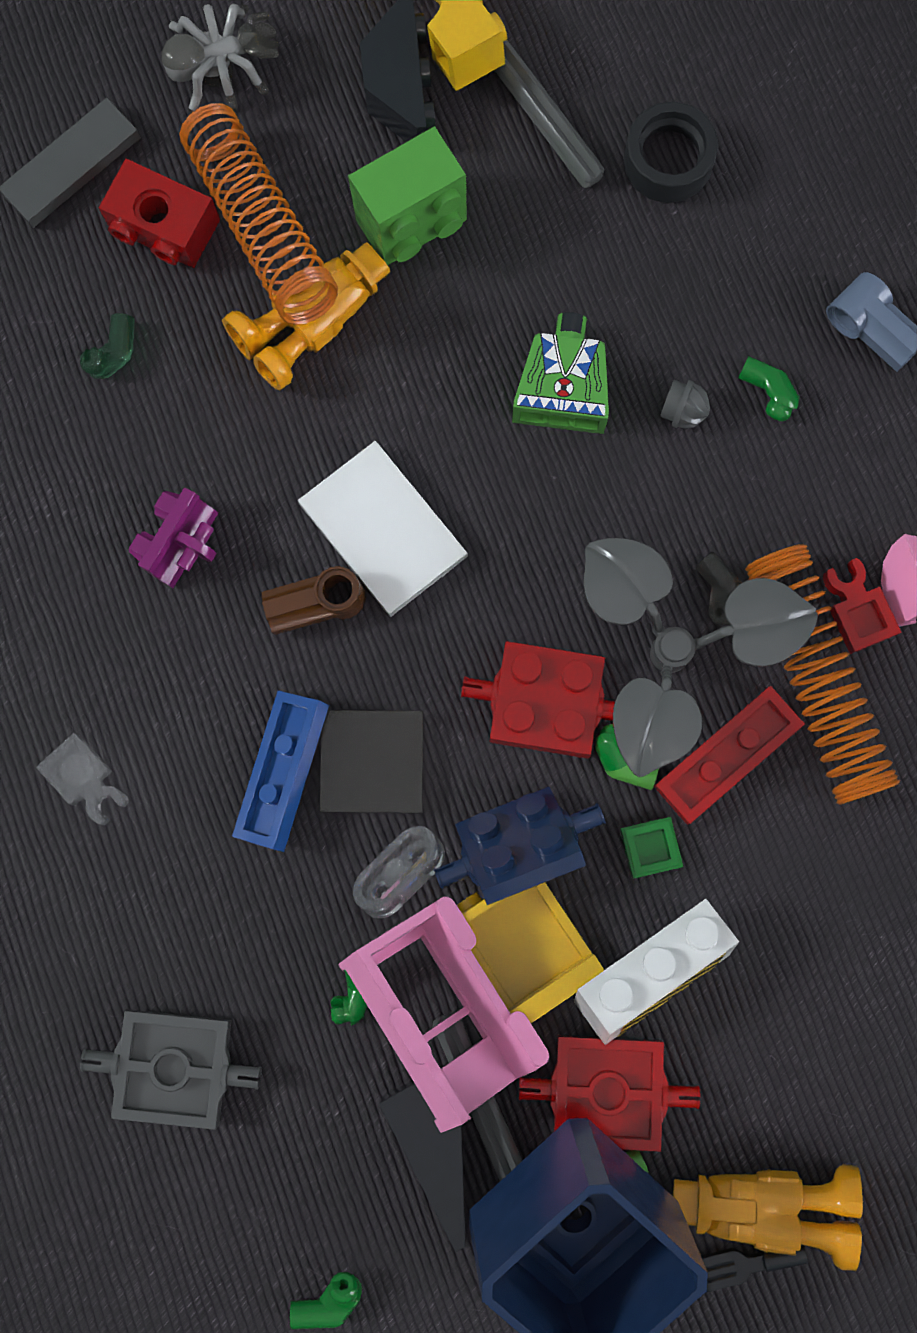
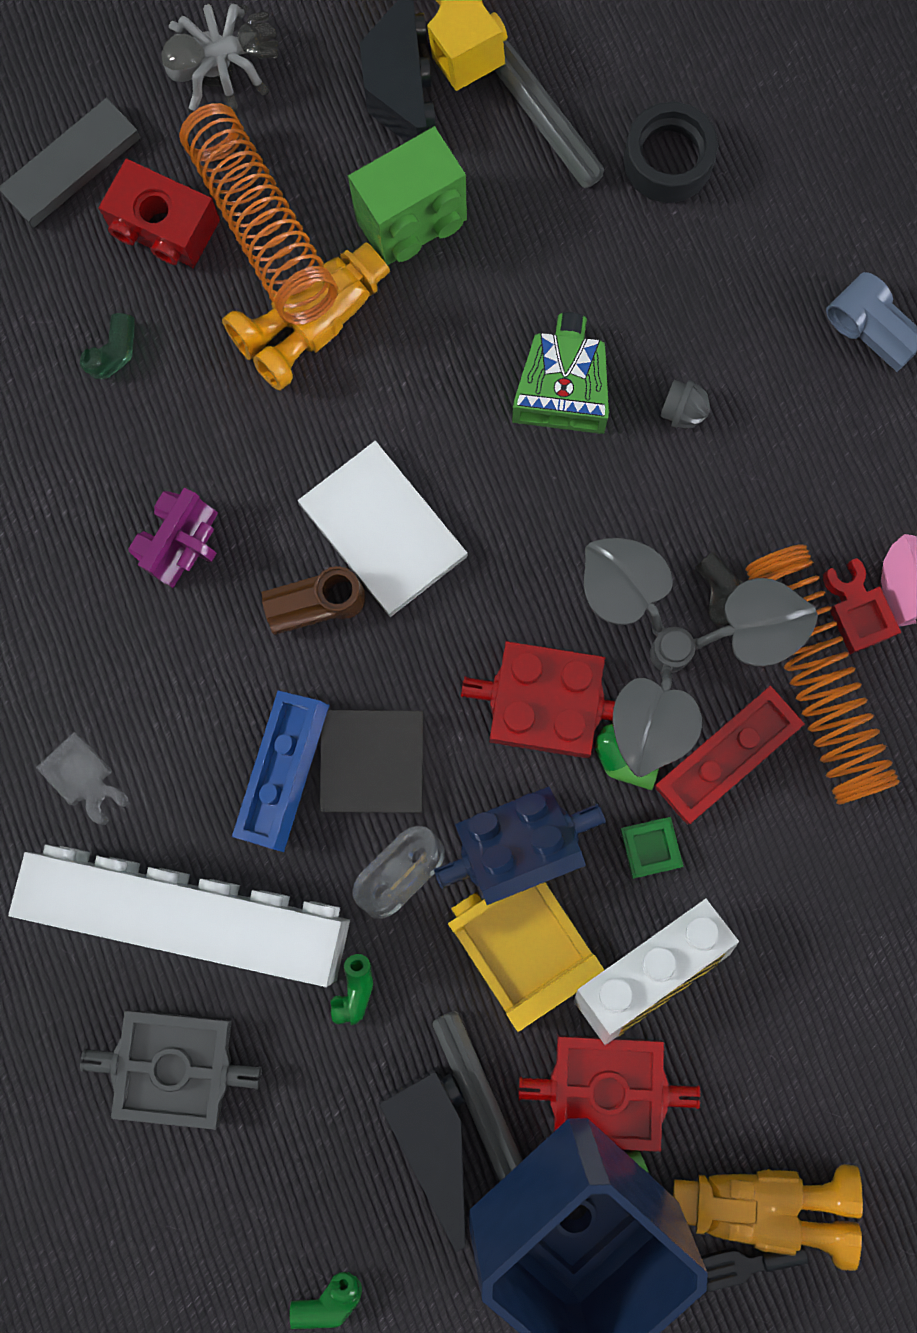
bright pink piece [338,897,549,1133] -> none
green arm [738,356,799,422] -> none
none -> white brick [8,844,350,987]

